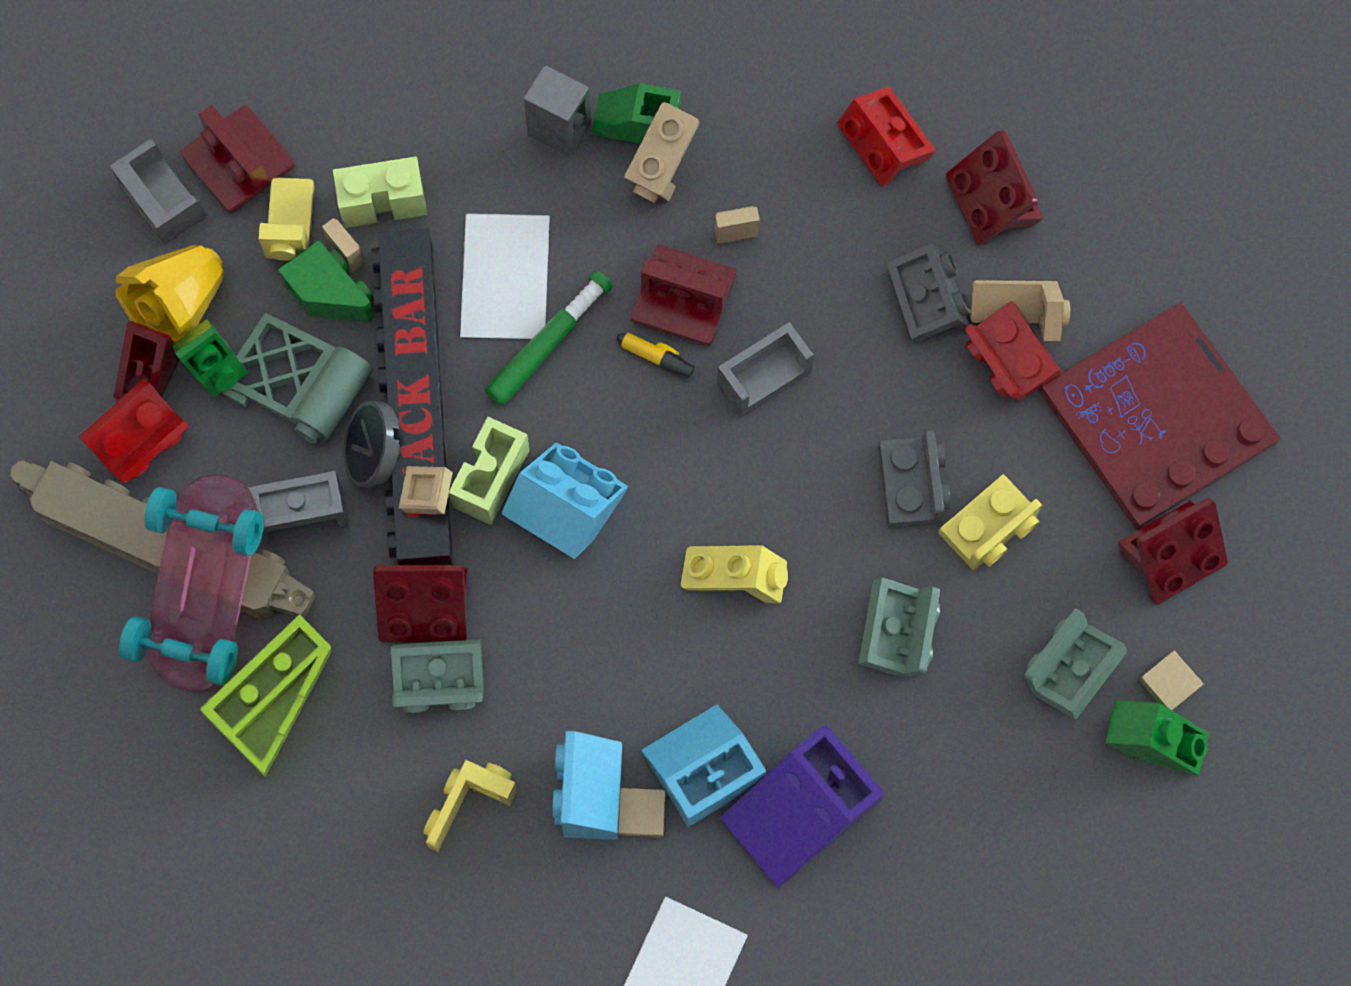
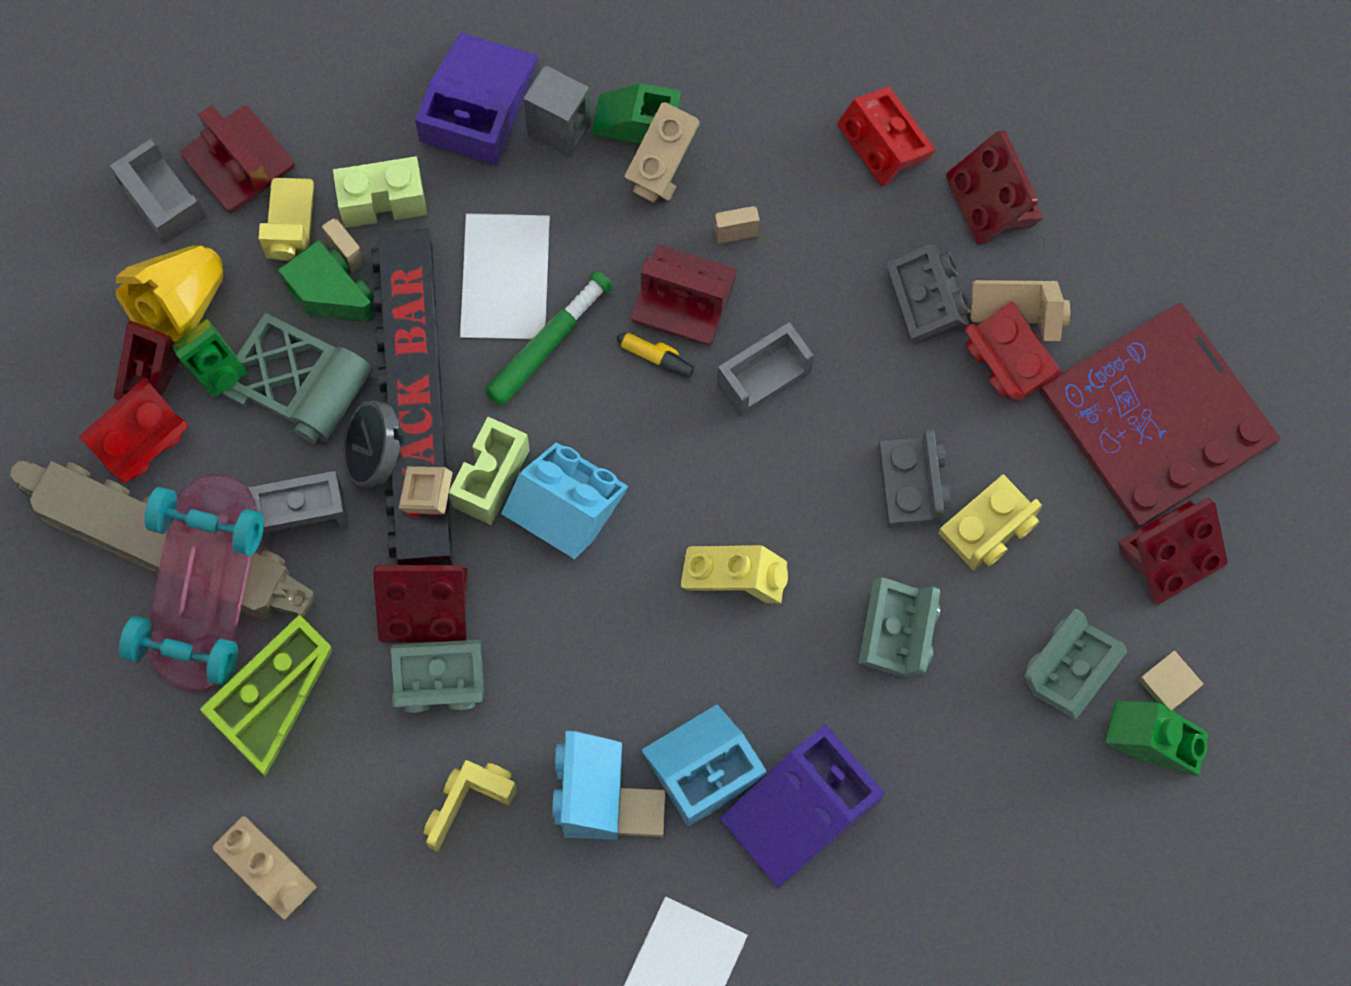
none -> tan bracket [213,816,317,920]
none -> dark purple slope [415,32,538,166]

